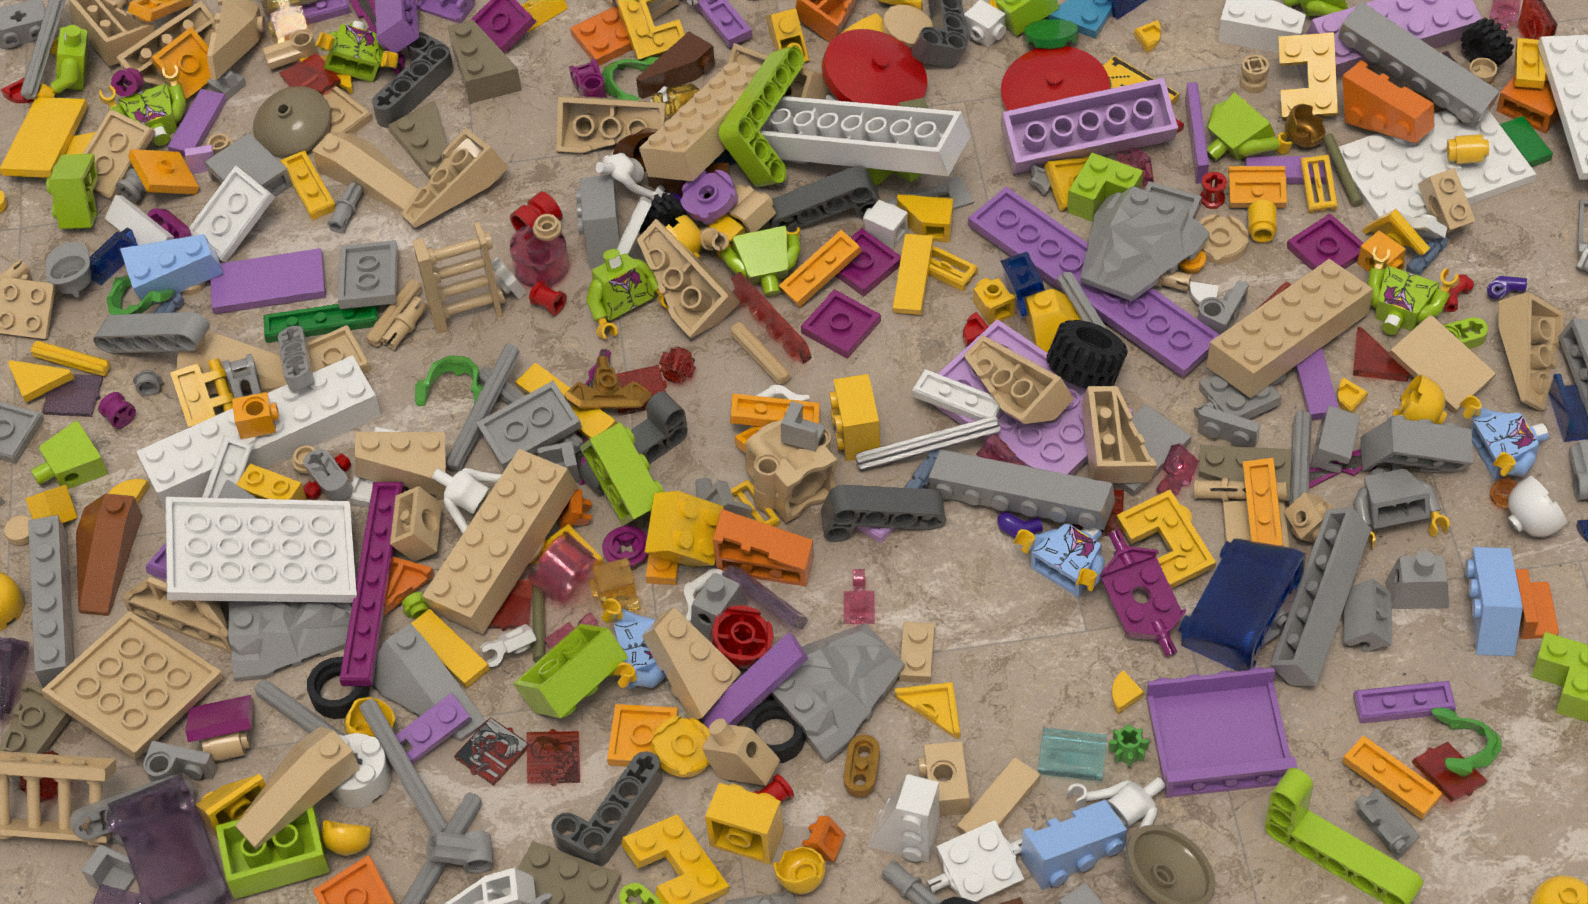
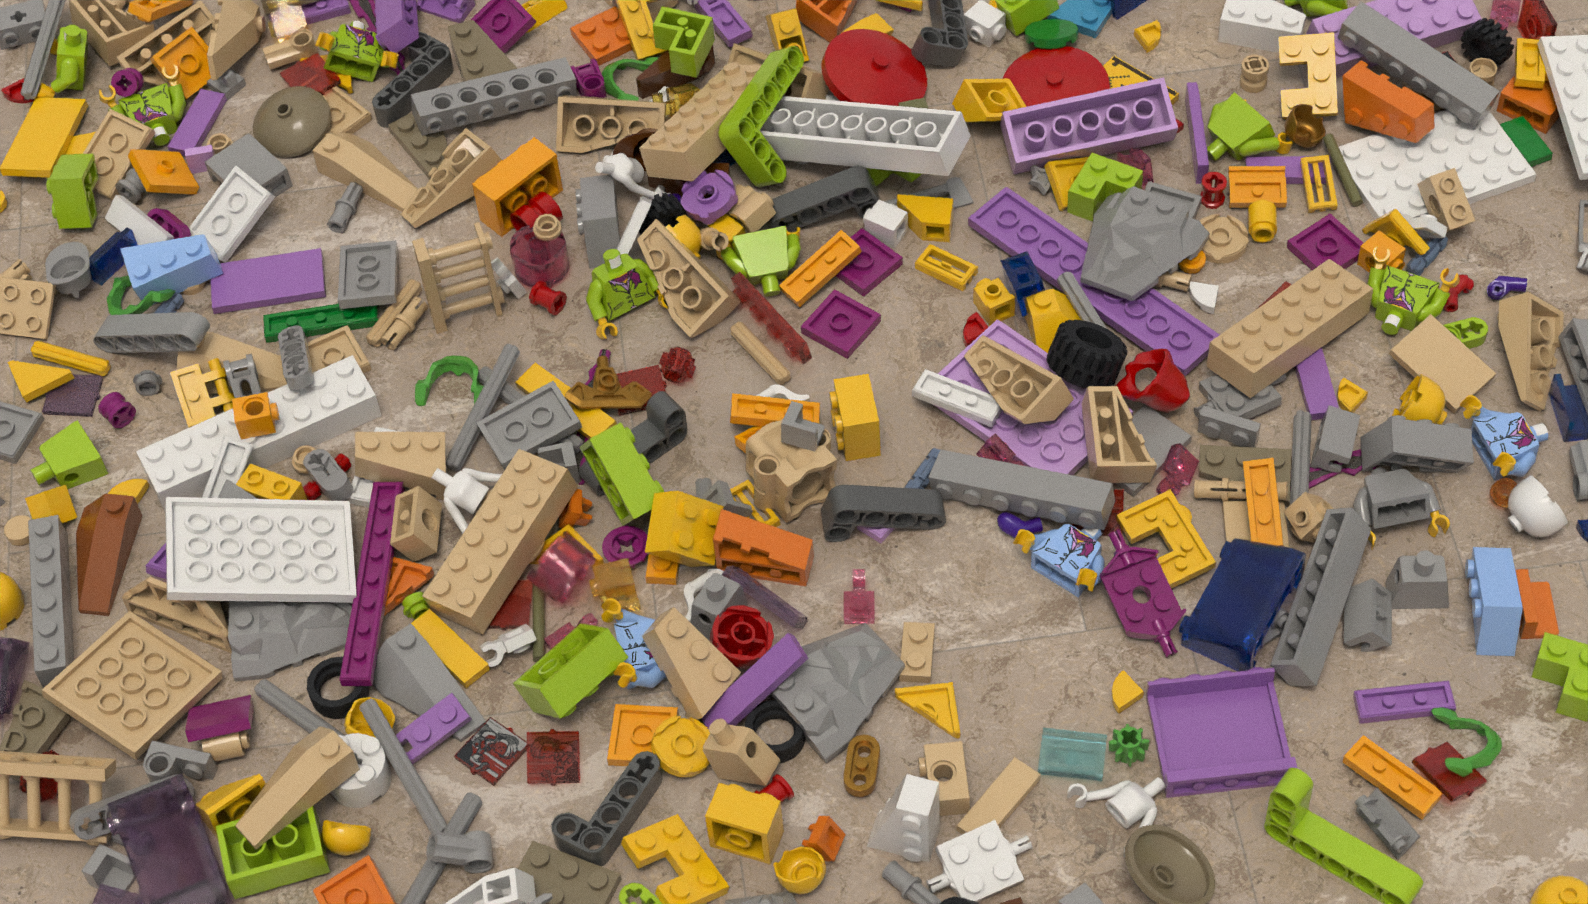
yellow tile [280,150,335,220] -> none
light grey axle [856,416,1001,470] -> none
tan tile [881,4,932,49] -> none
yellow tile [893,234,934,315] -> none
light blue wedge [1021,800,1127,891] -> none
light grey plate [1198,280,1249,334] -> none
clear red tile [1353,327,1409,382] -> none
yellow brick [1447,134,1489,164] -> none
none -> light grey brick [411,57,576,136]
none -> light orange brick [472,137,563,237]
none -> lime brick [653,6,715,78]
none -> yellow slope [952,79,1026,122]
none -> red piece [1116,349,1190,413]

